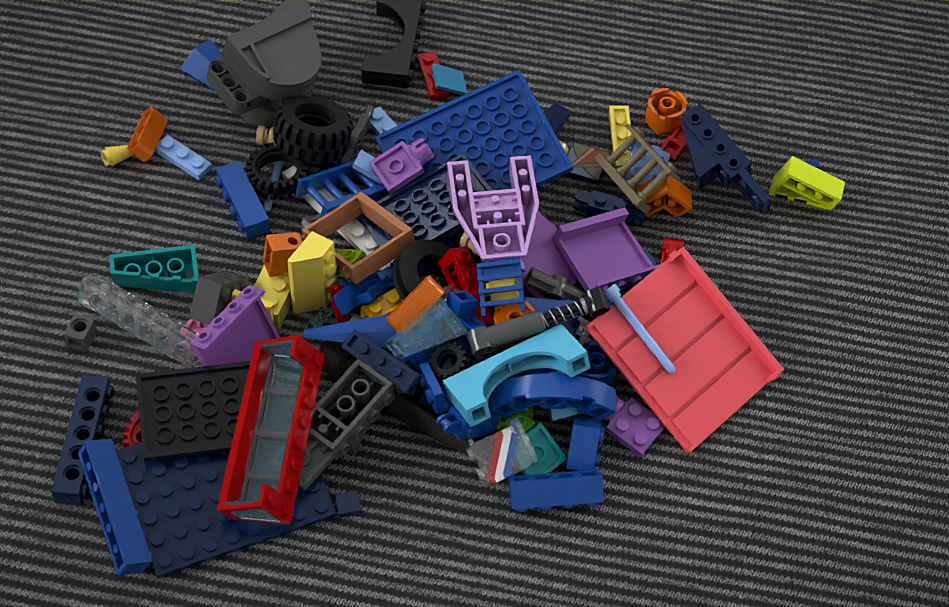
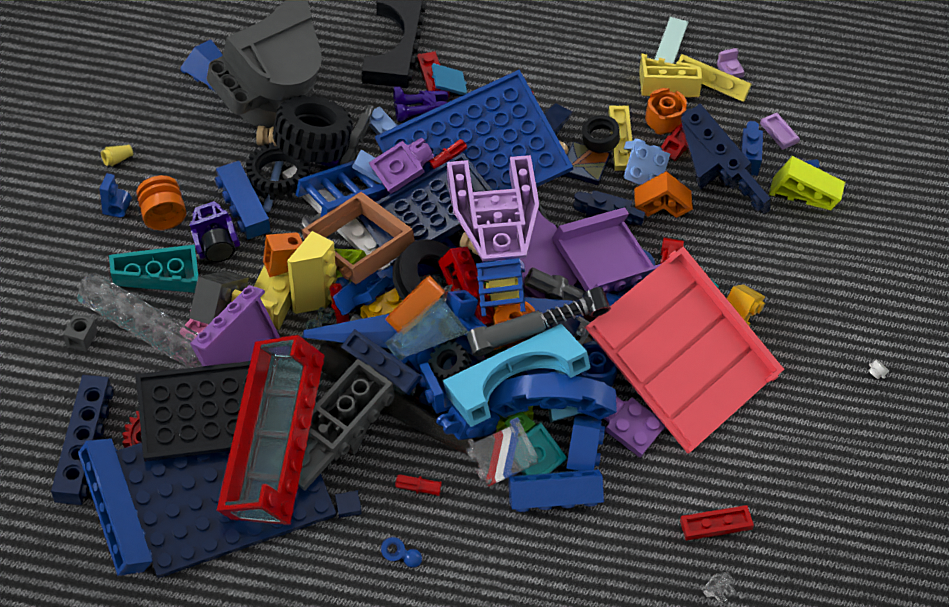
orange beam [127,106,168,162] -> none
light blue plate [155,135,213,180] -> none
dark tan fence [594,124,681,214] -> none
light blue piece [604,284,676,374] -> none
none -> blue plate [100,173,132,217]
none -> orange wheel [136,175,186,231]
none -> piece [190,201,240,262]
none -> blue plate [381,537,422,568]
none -> dark purple piece [393,87,448,122]
none -> red axle [396,475,442,496]
none -> red axle [429,139,467,169]
none -> black tyre [582,115,620,153]
none -> light yellow wedge [639,54,702,98]
none -> light aqua tile [655,17,688,64]
none -> light yellow plate [678,54,752,102]
none -> red plate [680,505,754,541]
none -> clear tile [702,572,735,602]
none -> lavender bracket [717,48,744,78]
none -> yellow brick [727,284,765,326]
none -> blue brick [739,121,763,176]
none -> lavender tile [760,113,800,150]
none -> white plate [869,359,889,379]

